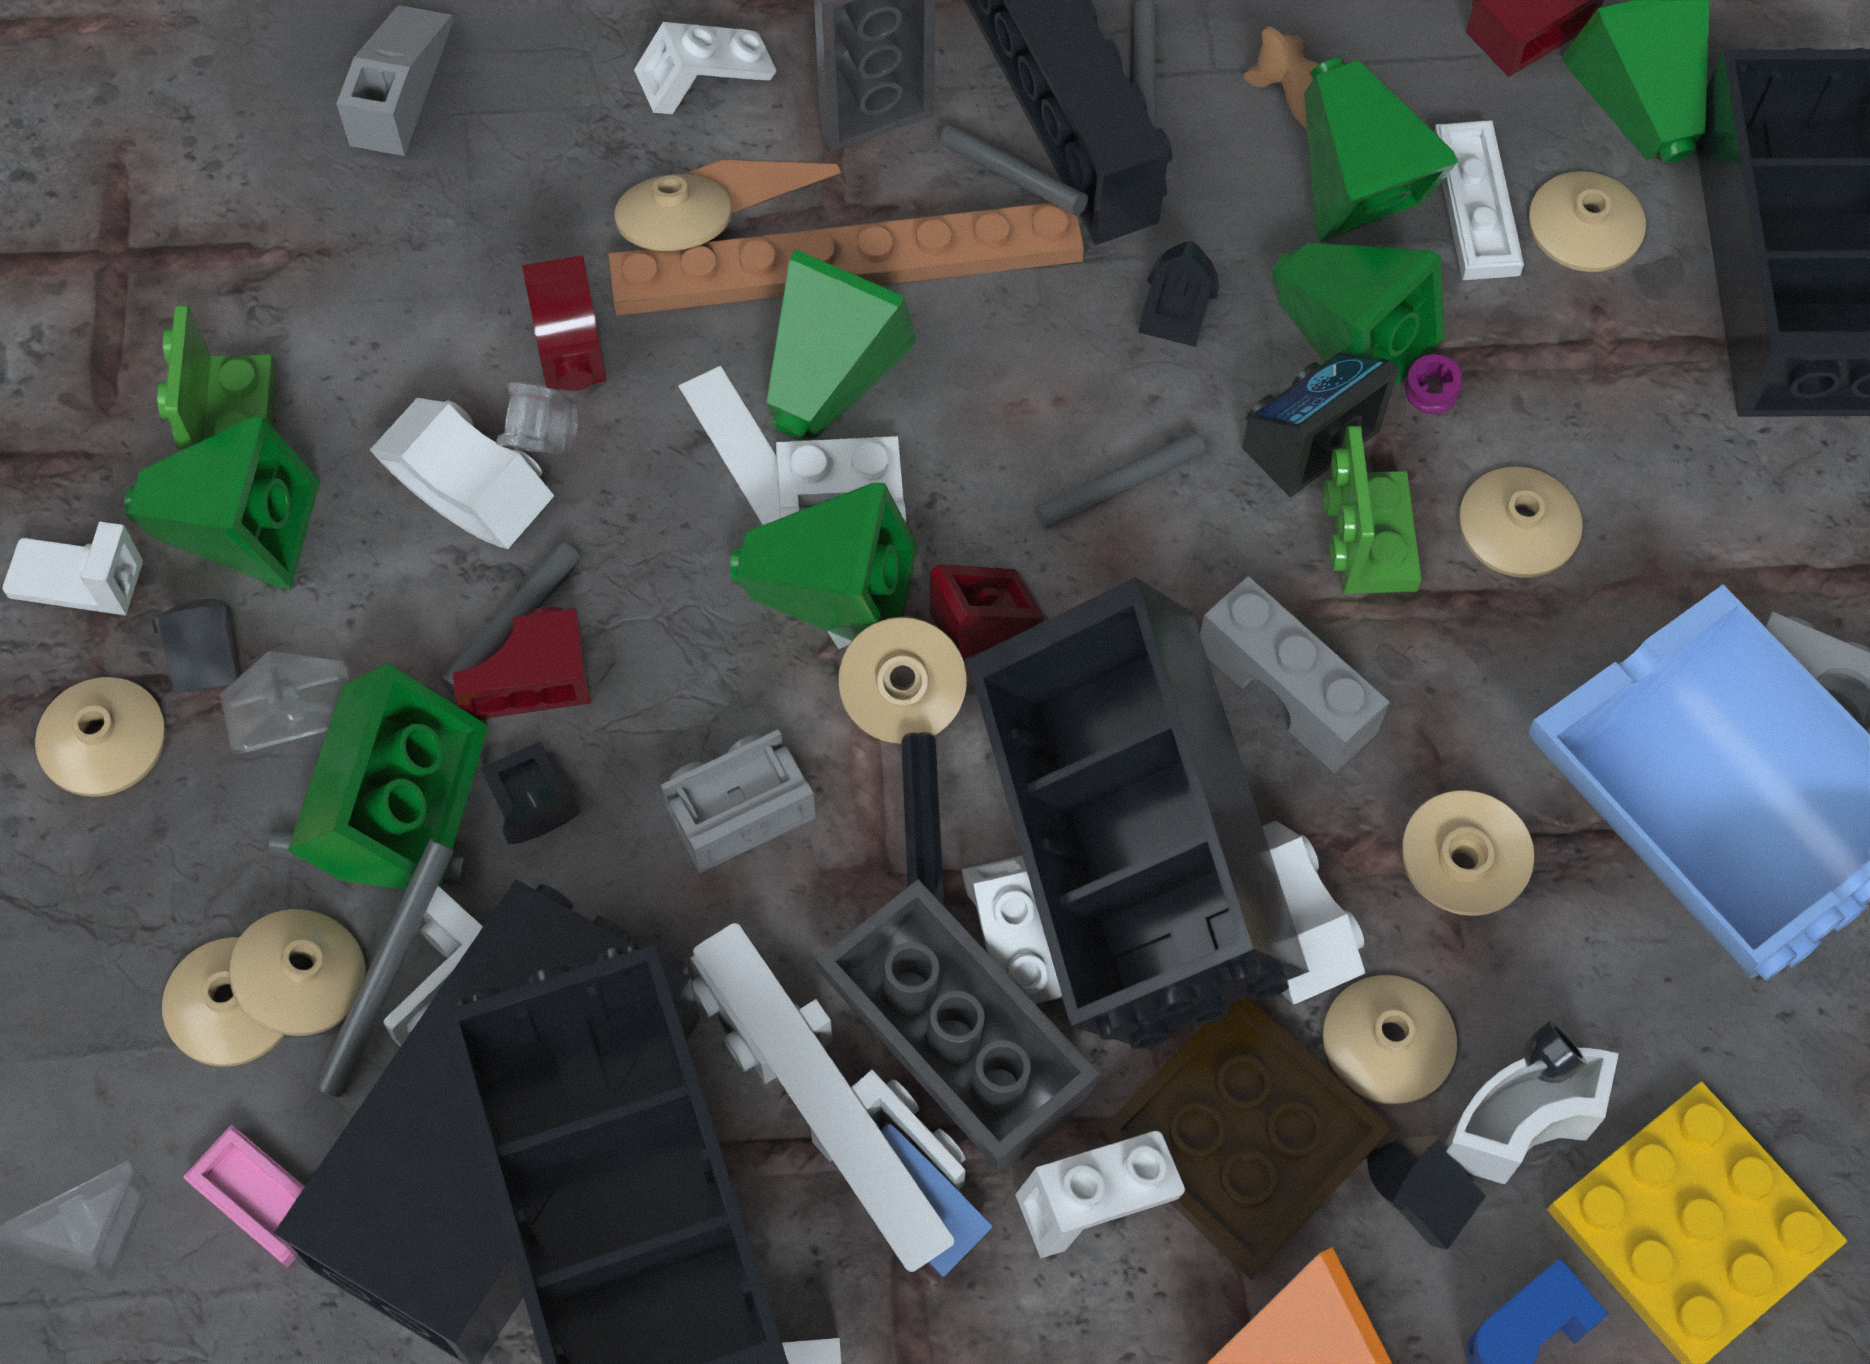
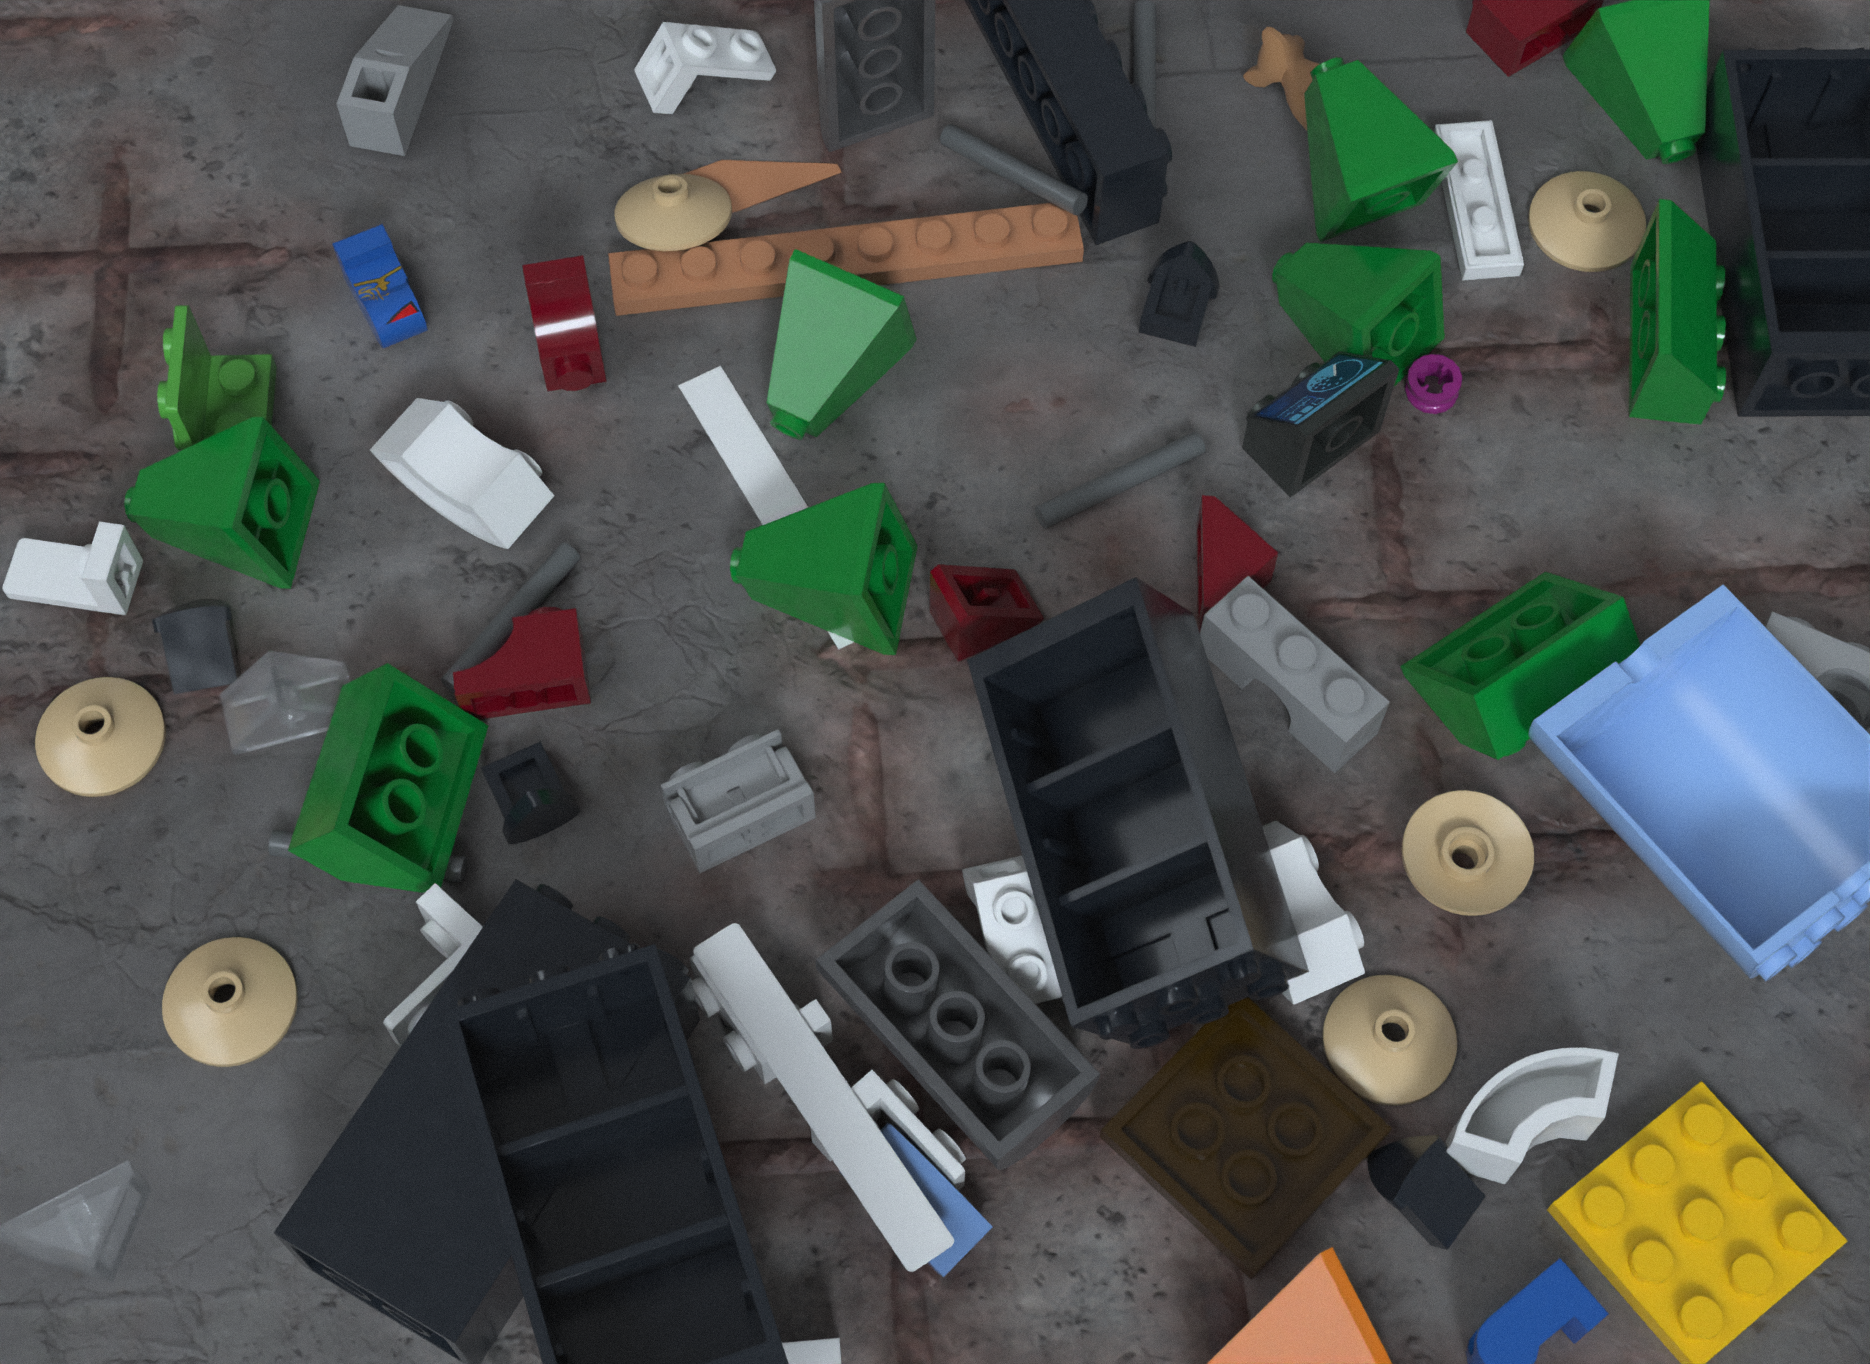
bright pink tile [183,1124,305,1268] -> none
tan dish [229,909,366,1036] -> none
dark grey bar [314,839,454,1098] -> none
clear piece [496,382,578,456] -> none
white plate [776,436,906,522] -> none
tan dish [839,617,966,744] -> none
black axle [901,732,944,906] -> none
white bracket [1015,1131,1185,1259] -> none
bright green bracket [1323,426,1422,594] -> none
tan dish [1458,467,1583,578] -> none
black hinge [1524,1020,1587,1083] -> none
none -> blue leg [332,224,428,349]
none -> dark red slope [1196,495,1278,633]
none -> green slope [1400,571,1641,760]
none -> green slope [1629,199,1726,425]

